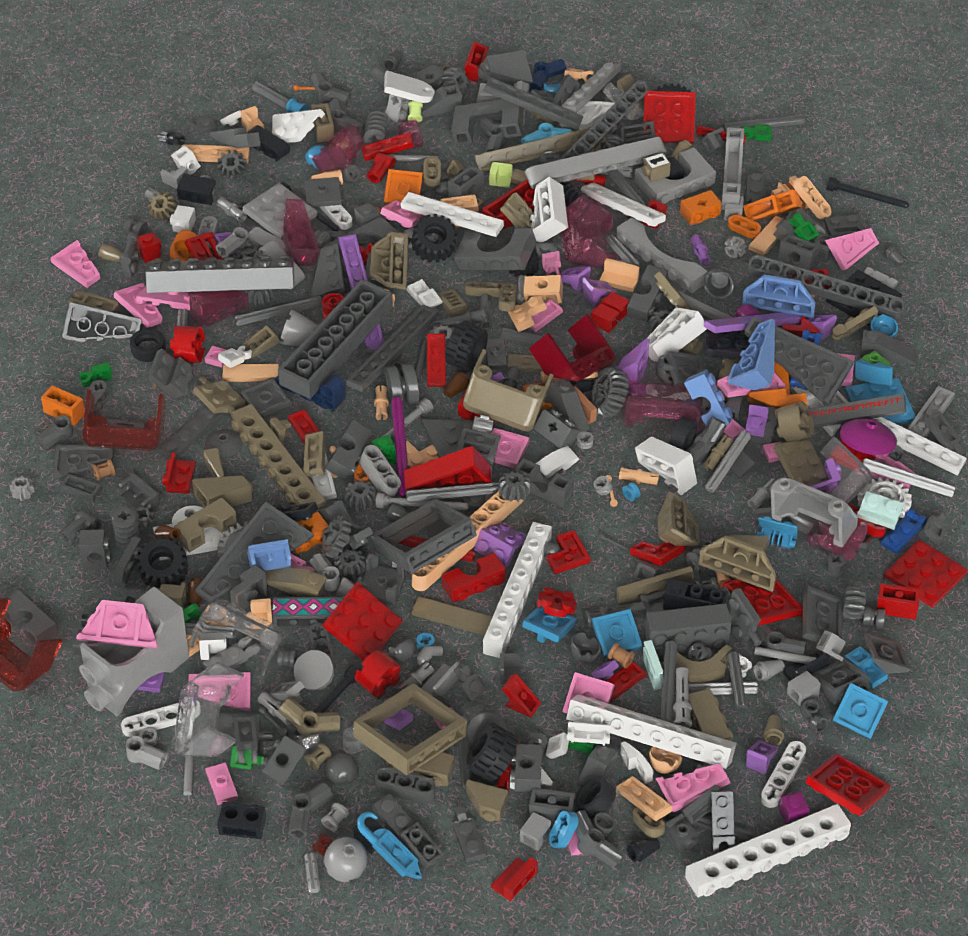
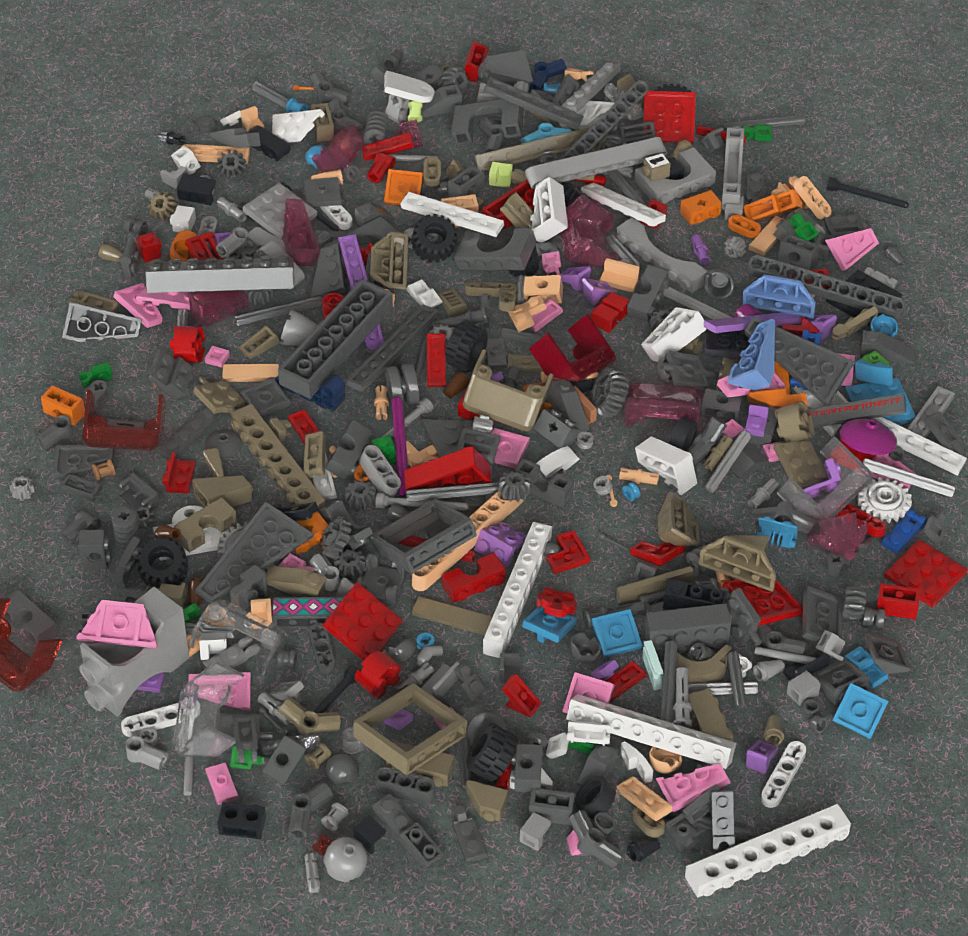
bright pink wing [51,240,100,288] -> none
black tyre [130,329,166,362] -> none
white plate [218,346,252,368] -> none
medium blue hinge [247,539,291,571] -> none
light grey tile [293,650,335,691] -> none
dark azure plate [357,812,422,879] -> none
bright pink plate [380,200,426,228] -> none
red panel [491,857,538,901] -> none
dark azure beam [549,811,578,848] -> none
medium nougat bush [608,643,635,668] -> none
medium lavender slope [615,338,650,389] -> none
dark tan plate [654,271,693,310] -> none
medium blue arch [684,369,733,426] -> none
light grey windscreen [771,477,858,547] -> none
magenta brick [779,791,809,825] -> none
red plate [805,753,891,816] -> none
light aqua plate [857,491,904,530] -> none

